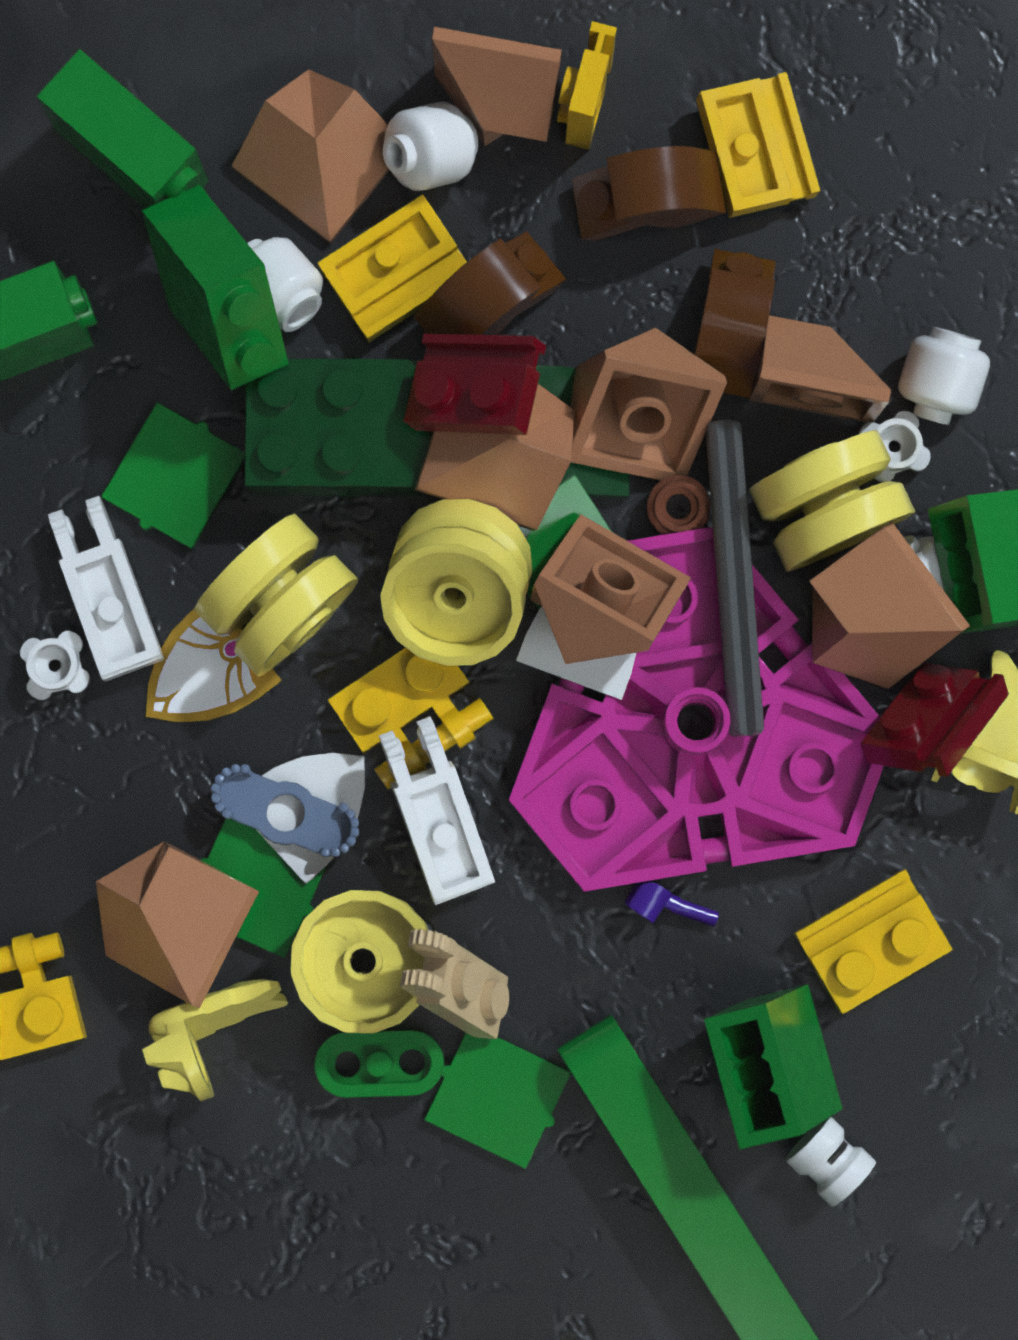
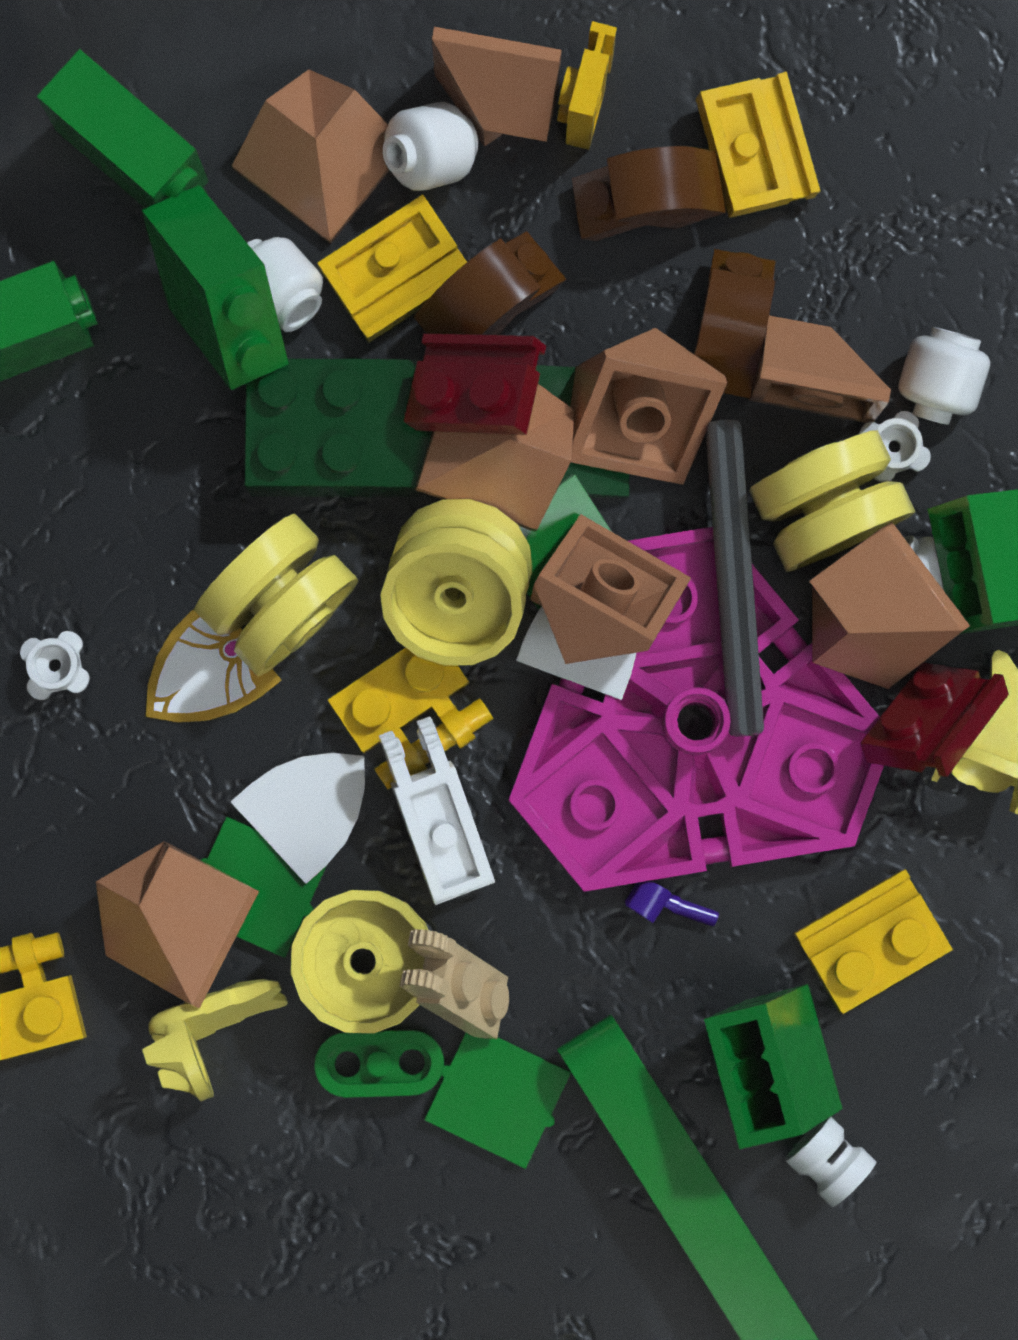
white hinge [48,496,165,682] -> none
green piece [101,402,245,550] -> none
sand blue piece [211,764,359,857] -> none
copper plate [647,475,710,535] -> none

